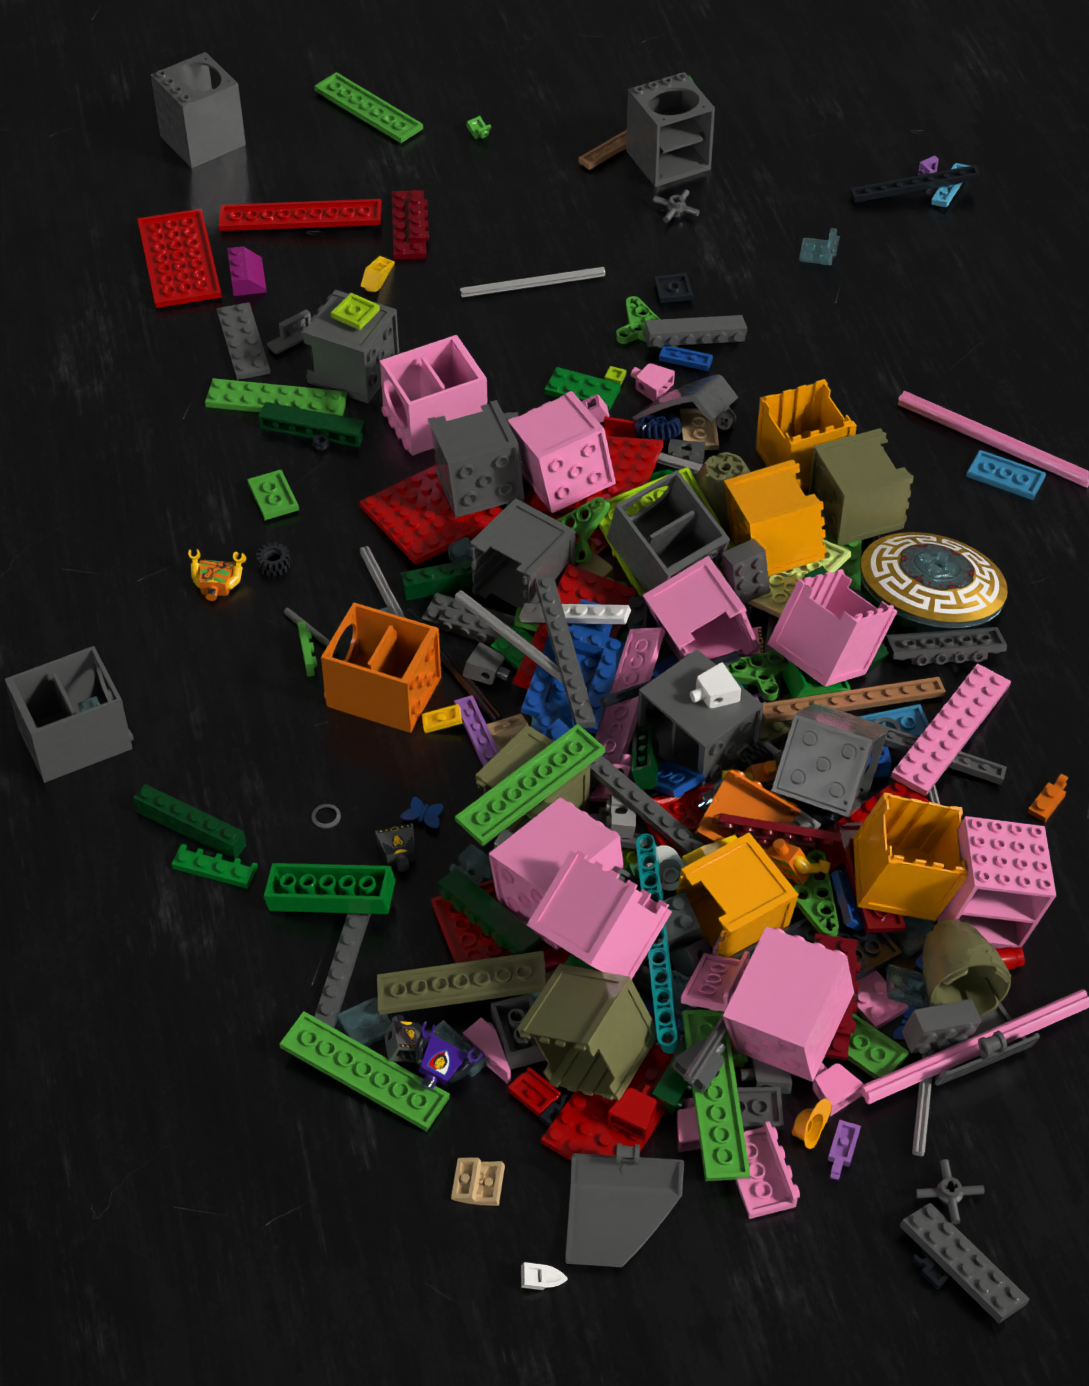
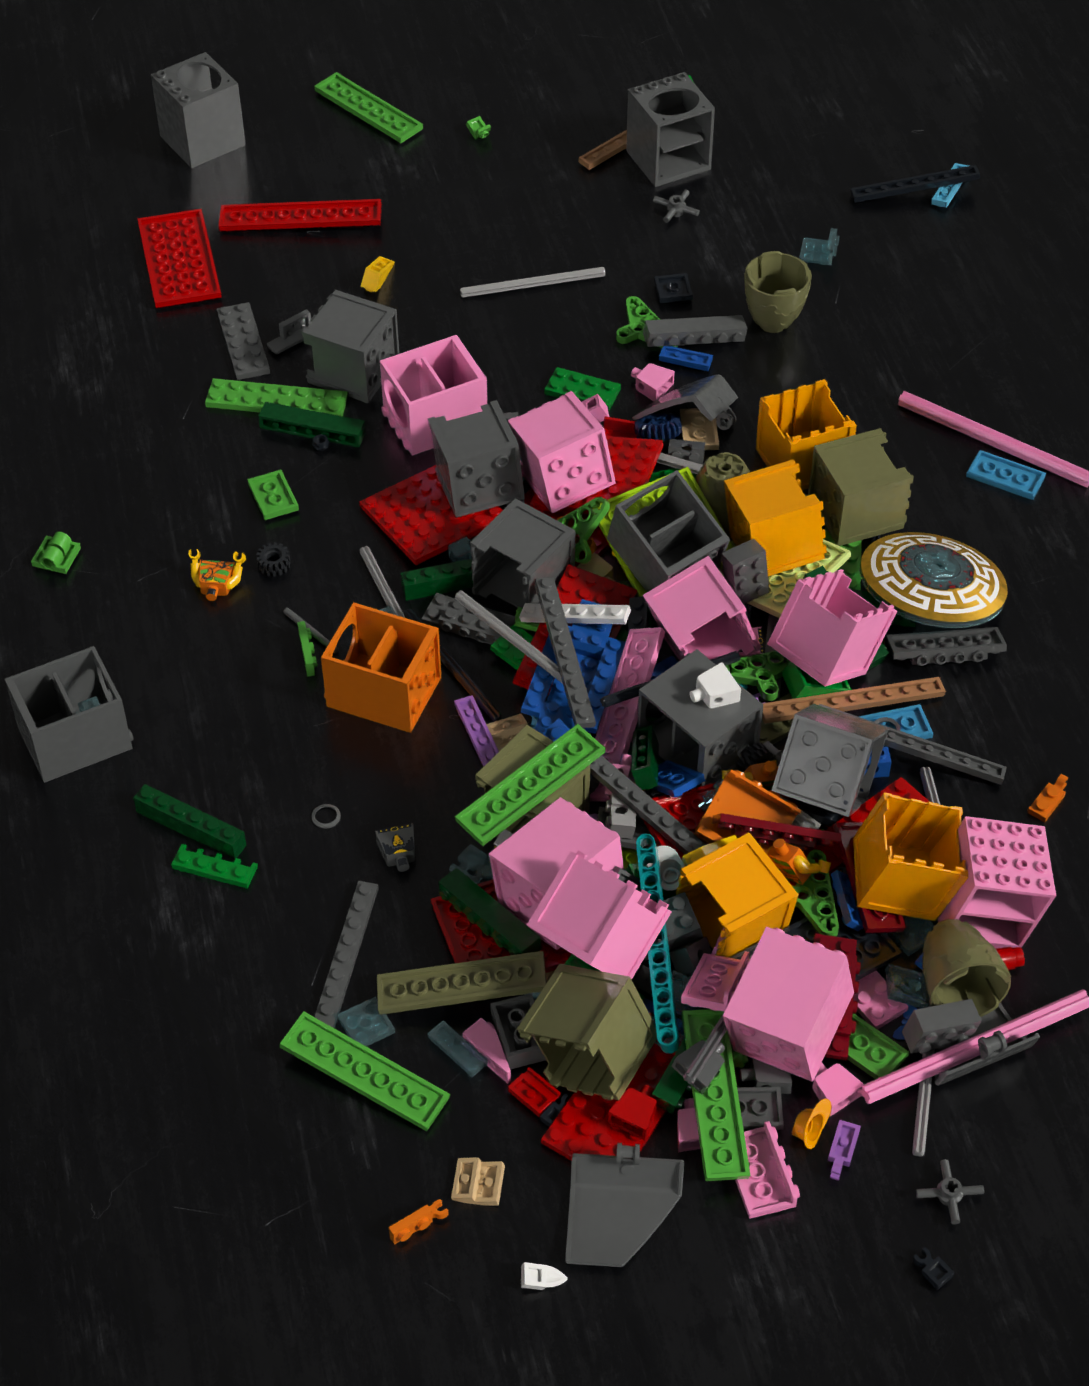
magenta slope [227,247,267,296] -> none
green brick [264,863,396,914] -> none
lime plate [331,293,380,330] -> none
dark grey torso [384,1015,422,1063] -> none
dark red plate [392,190,429,260] -> none
blue piece [400,797,443,829] -> none
torso [415,1021,483,1091] -> none
yellow plate [422,704,462,733] -> none
dark grey torso [462,642,511,685] -> none
lime plate [605,366,627,385] -> none
bright pink plate [890,664,1011,796] -> none
dark grey plate [899,1203,1030,1323] -> none
medium lavender bracket [918,156,939,175] -> none
none -> bright green plate [31,532,81,574]
none -> orange plate [389,1199,448,1245]
none -> olive piece [744,251,812,333]

